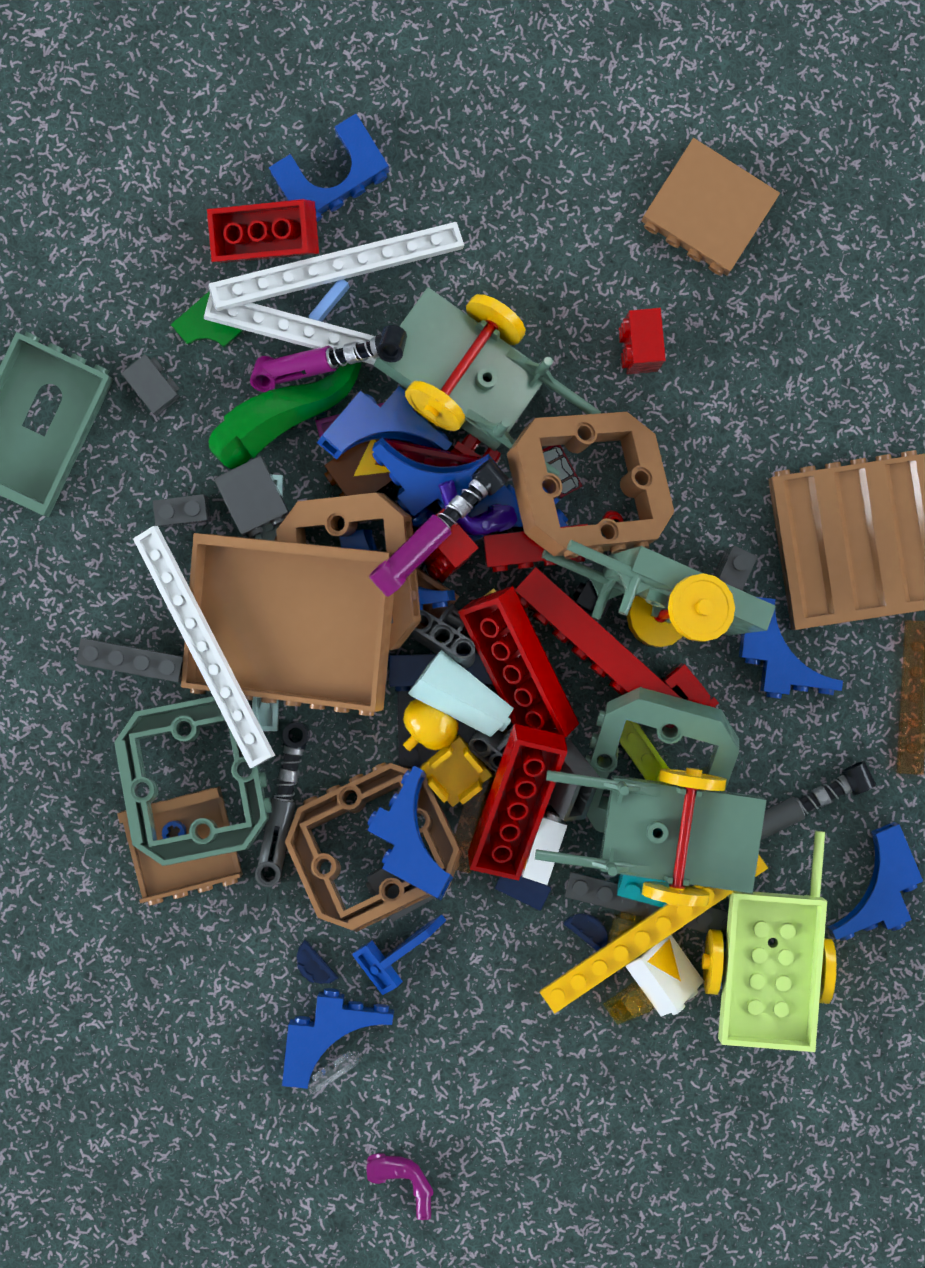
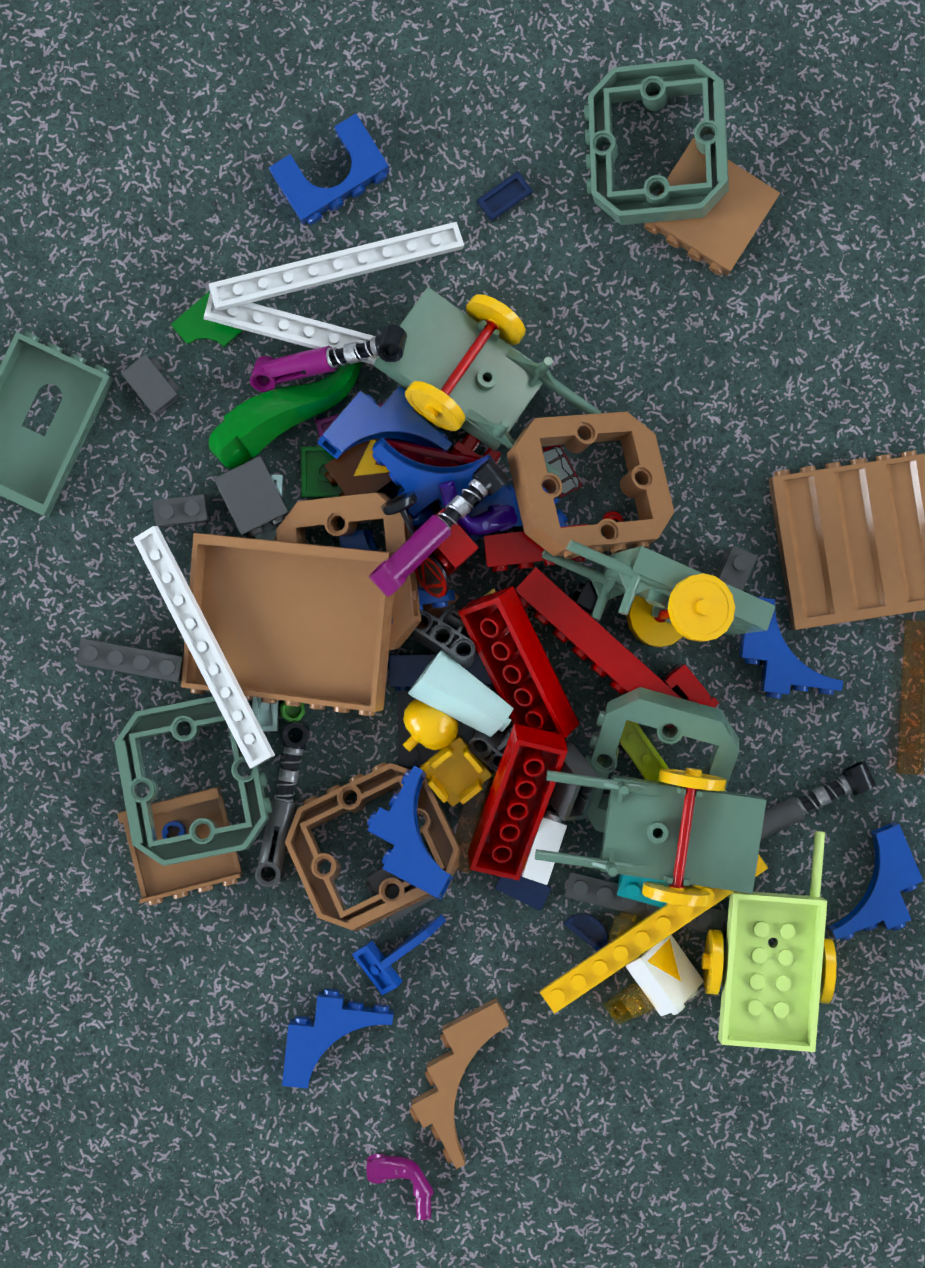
red brick [207,199,319,263] -> none
dark blue tile [297,939,339,984] -> none
clear plate [308,1051,363,1095] -> none
light blue tile [309,279,350,322] -> none
red brick [618,308,666,375] -> none
none -> bright green tile [279,700,305,722]
none -> green tile [301,446,342,498]
none -> black piece [381,491,449,598]
none -> medium nougat arch [410,998,509,1169]
none -> dark blue tile [476,171,533,222]
none -> sand green panel [584,59,729,225]

